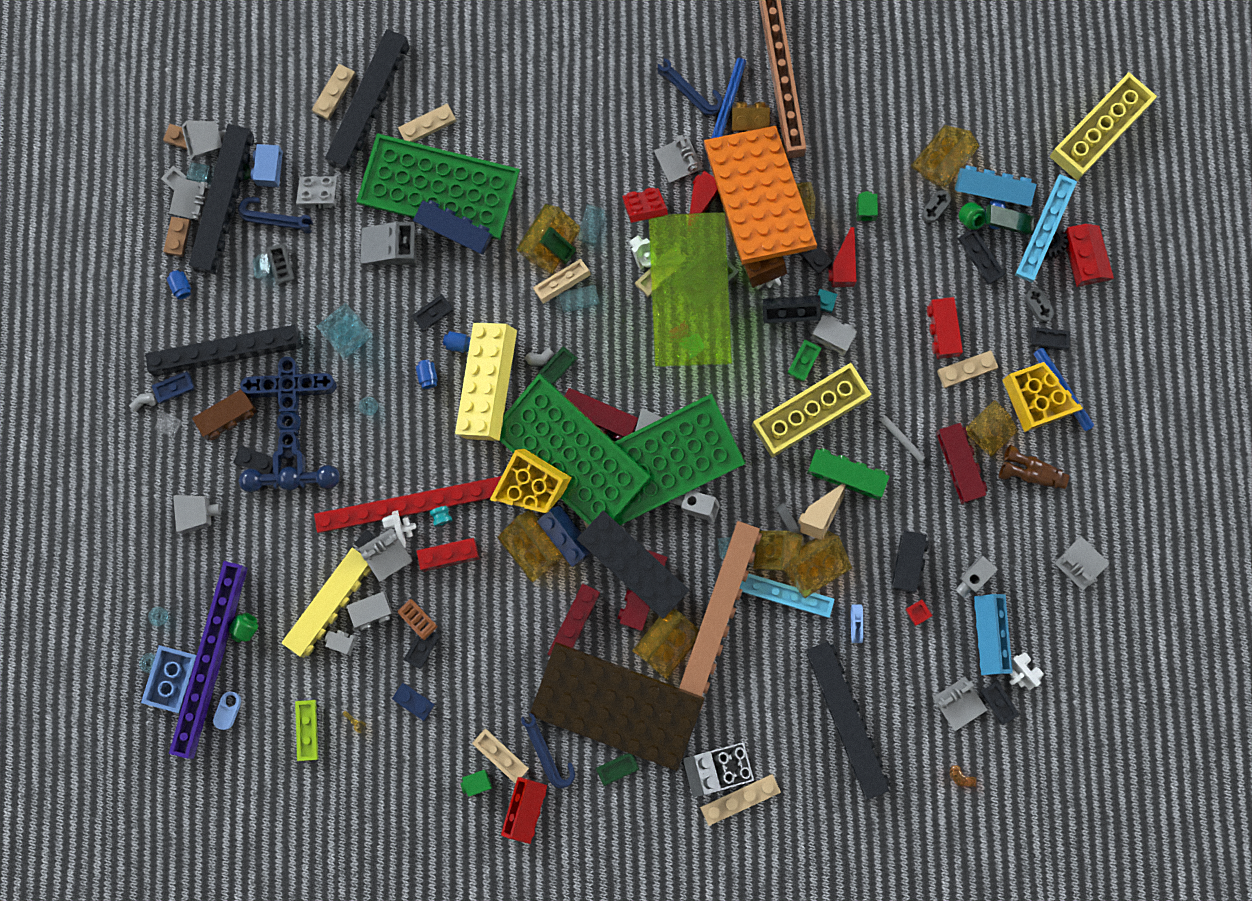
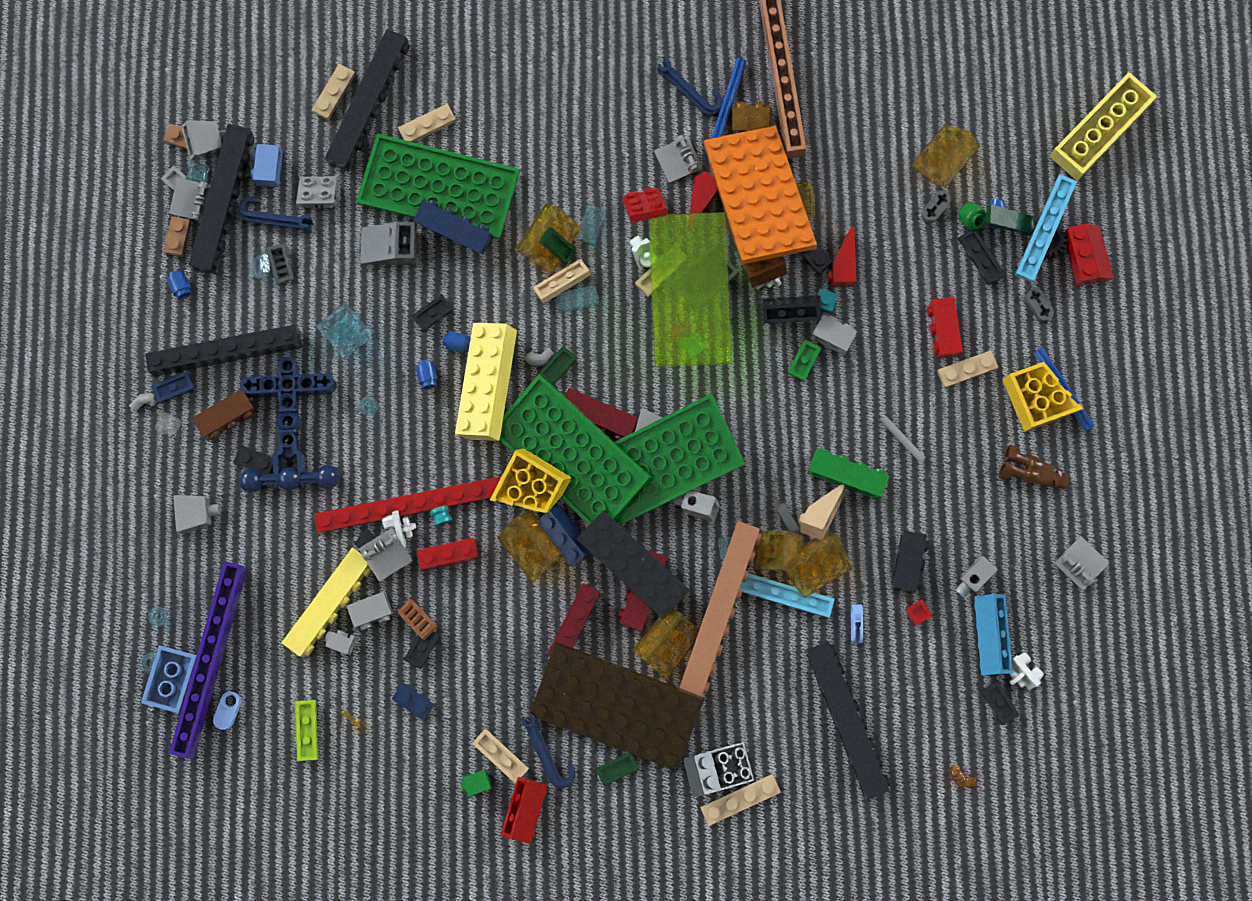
green head [229,613,258,642] -> none
light yellow brick [752,363,872,458] -> none
green brick [856,191,878,221] -> none
light grey hinge [933,677,987,731] -> none
dark red brick [936,422,988,505] -> none
dark azure brick [954,165,1037,206] -> none
clear yellow slope [966,400,1018,457] -> none
black plate [1030,327,1071,351] -> none

